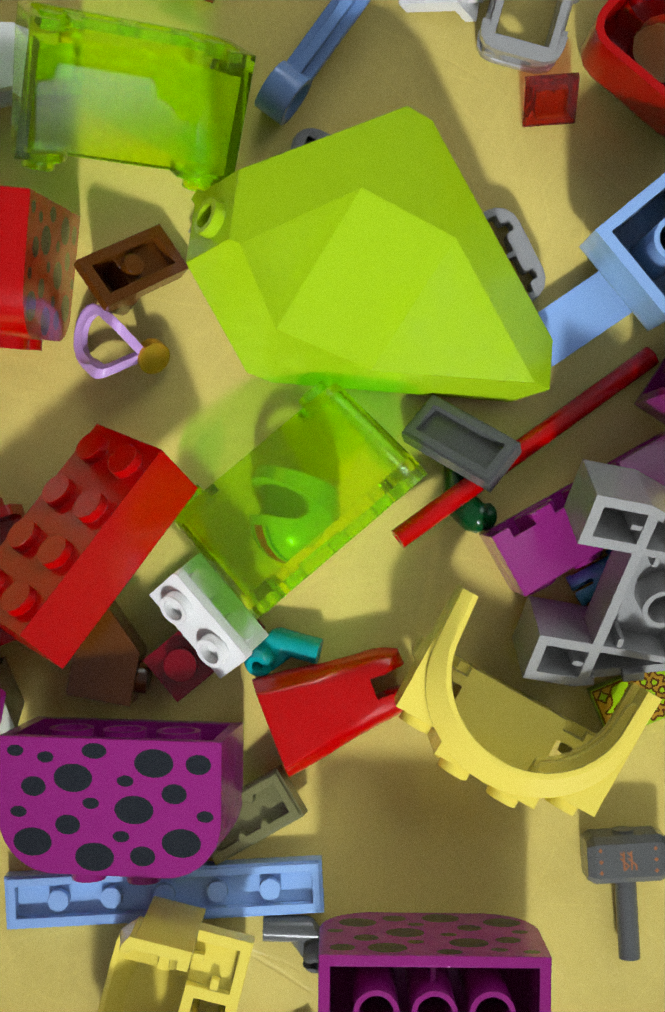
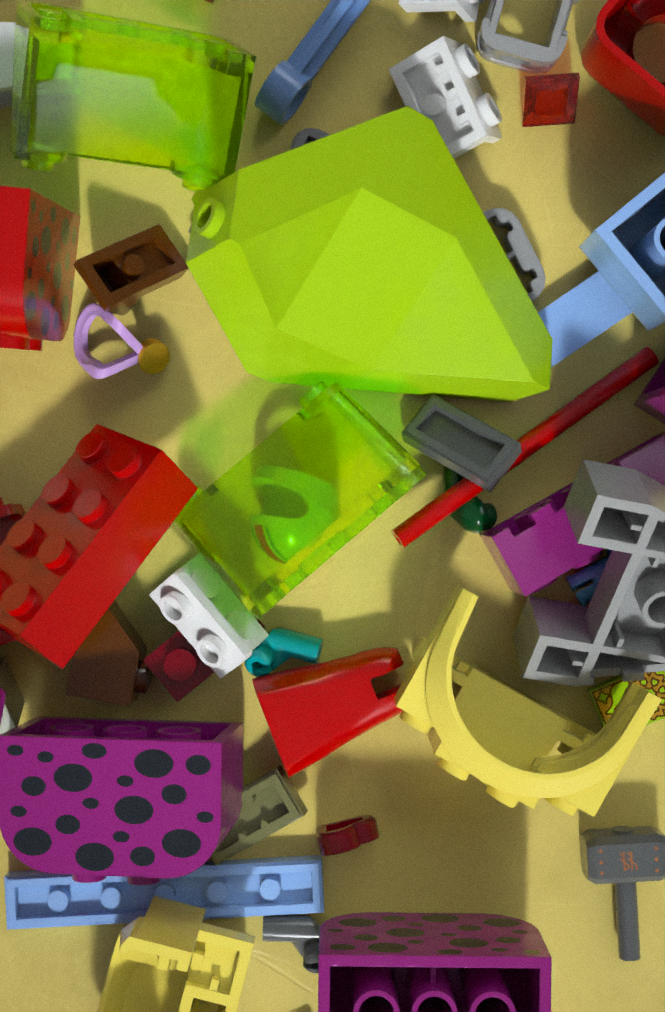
none -> dark red tile [316,815,380,856]
none -> white bracket [389,36,502,159]

